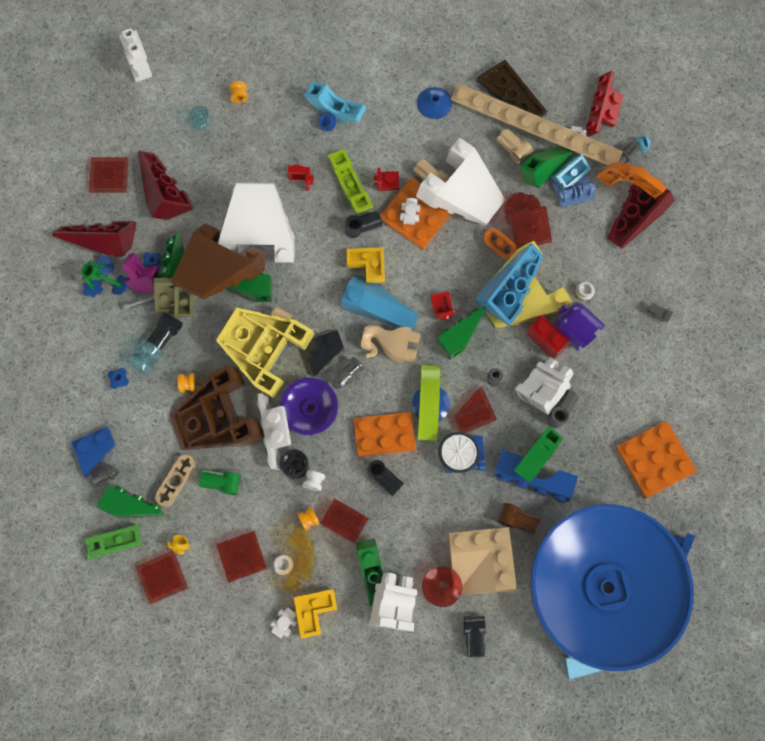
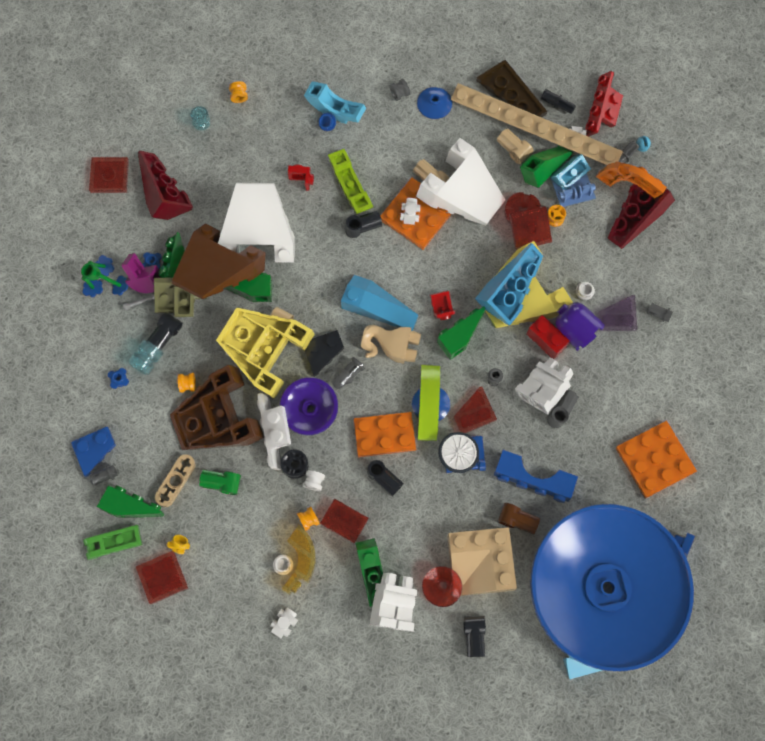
dark red wedge [52,221,136,257] -> none
white hips [119,28,153,82] -> none
clear red plate [216,531,267,583] -> none
yellow plate [293,589,337,639] -> none
yellow plate [347,247,385,283] -> none
red bracket [373,167,400,191] -> none
orange plate [484,229,517,259] -> none
green slope [514,426,564,483] -> none
none -> dark grey wheel [390,79,410,101]
none -> black axle [541,89,576,114]
none -> light orange wheel [546,205,566,227]
none -> clear purple wing [597,295,637,331]

